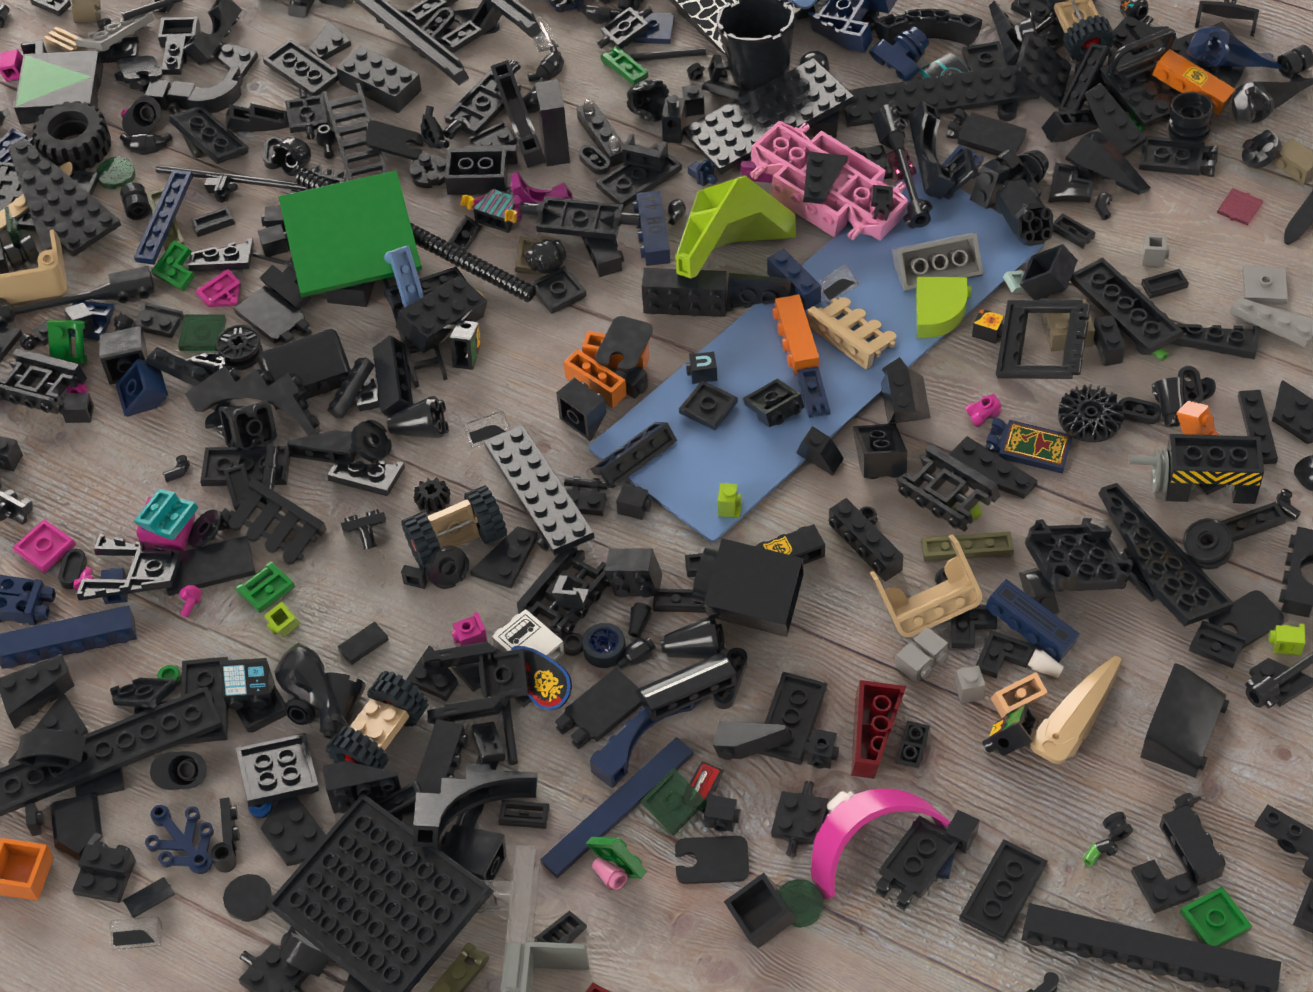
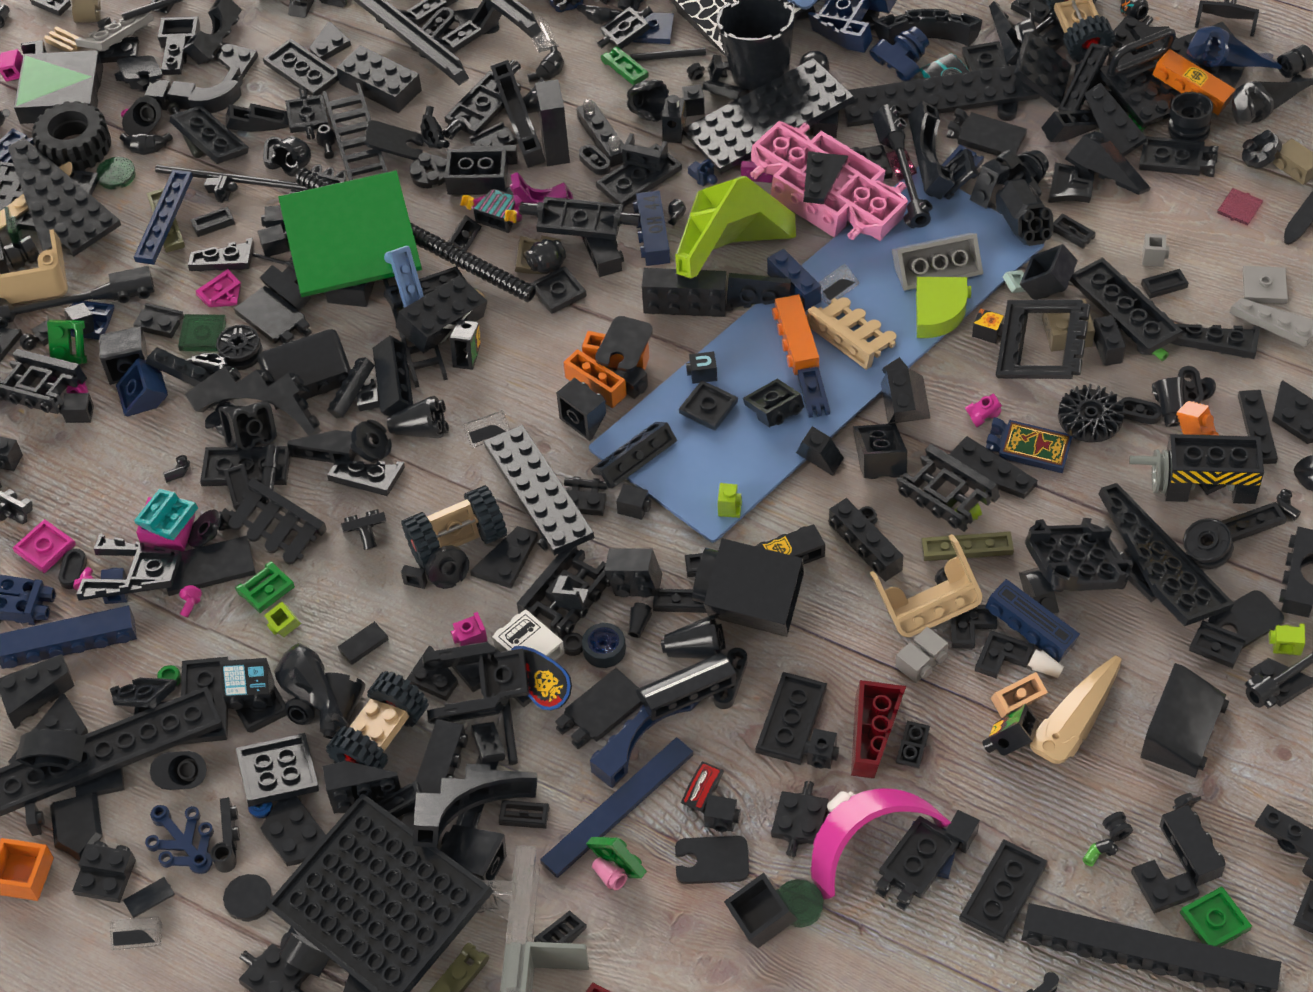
black plate [114,312,134,331] -> none
black wheel [120,183,151,220] -> none
green plate [151,240,195,292] -> none
black gear [413,477,451,514] -> none
black plant [616,637,656,669] -> none
clear green tile [640,767,707,836] -> none
black slope [713,721,792,760] -> none
black plate [871,185,893,221] -> none
light grey brick [954,665,985,704] -> none
black arm [1095,192,1112,220] -> none

